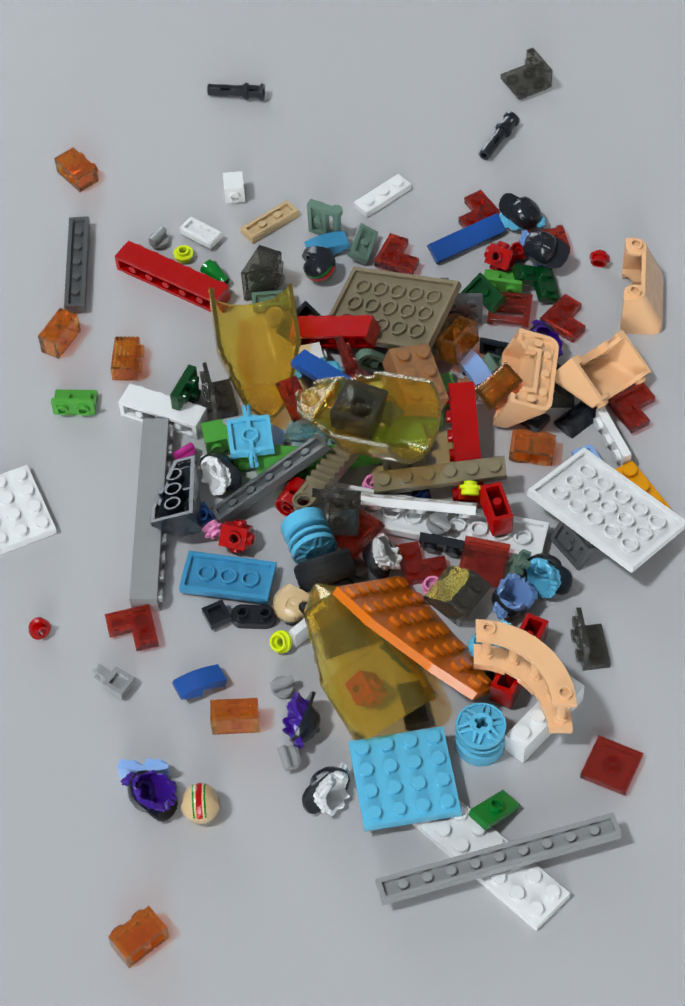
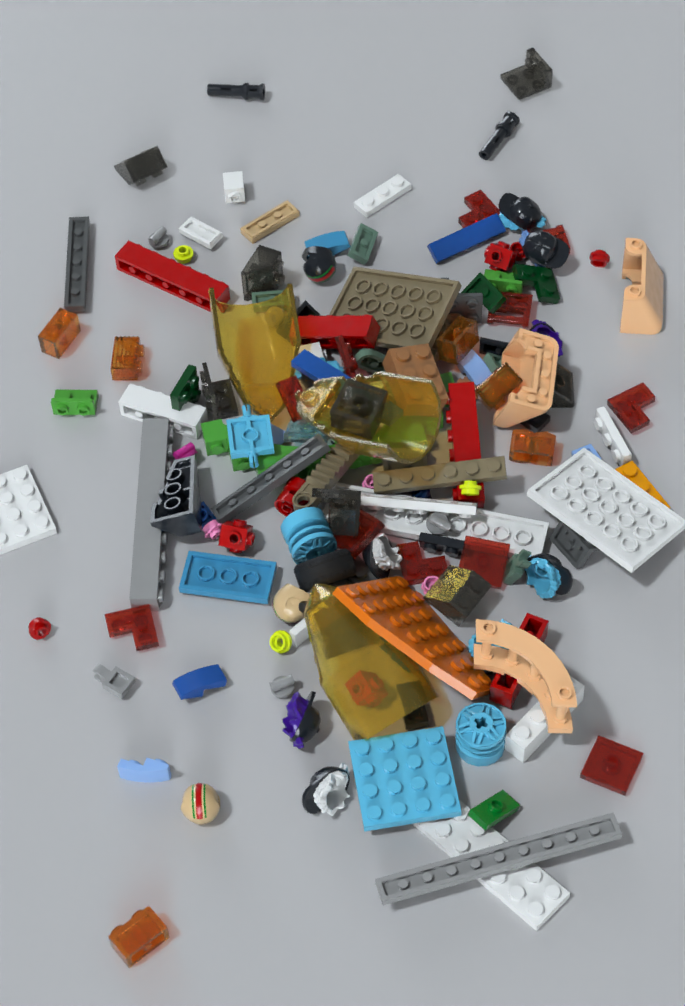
clear orange brick [54,147,99,192] -> none
dark purple hair [120,770,178,822] -> none
white hair [199,452,242,496] -> none
green cone [200,260,230,285] -> none
black plate [201,599,232,630] -> none
clear orange brick [210,698,260,735] -> none
black plate [231,604,277,629] -> none
light grey plate [277,745,301,771] -> none
sand green plate [307,199,343,235] -> none
clear red plate [374,233,419,275] -> none
red brick [479,482,514,536] -> none
medium blue hair [491,573,538,619] -> none
clear red plate [540,294,586,343] -> none
black slope [553,401,597,438] -> none
light nougat windscreen [555,330,652,409] -> none
clear smoke bracket [570,607,611,671] -> none
none -> clear smoke slope [114,146,167,186]

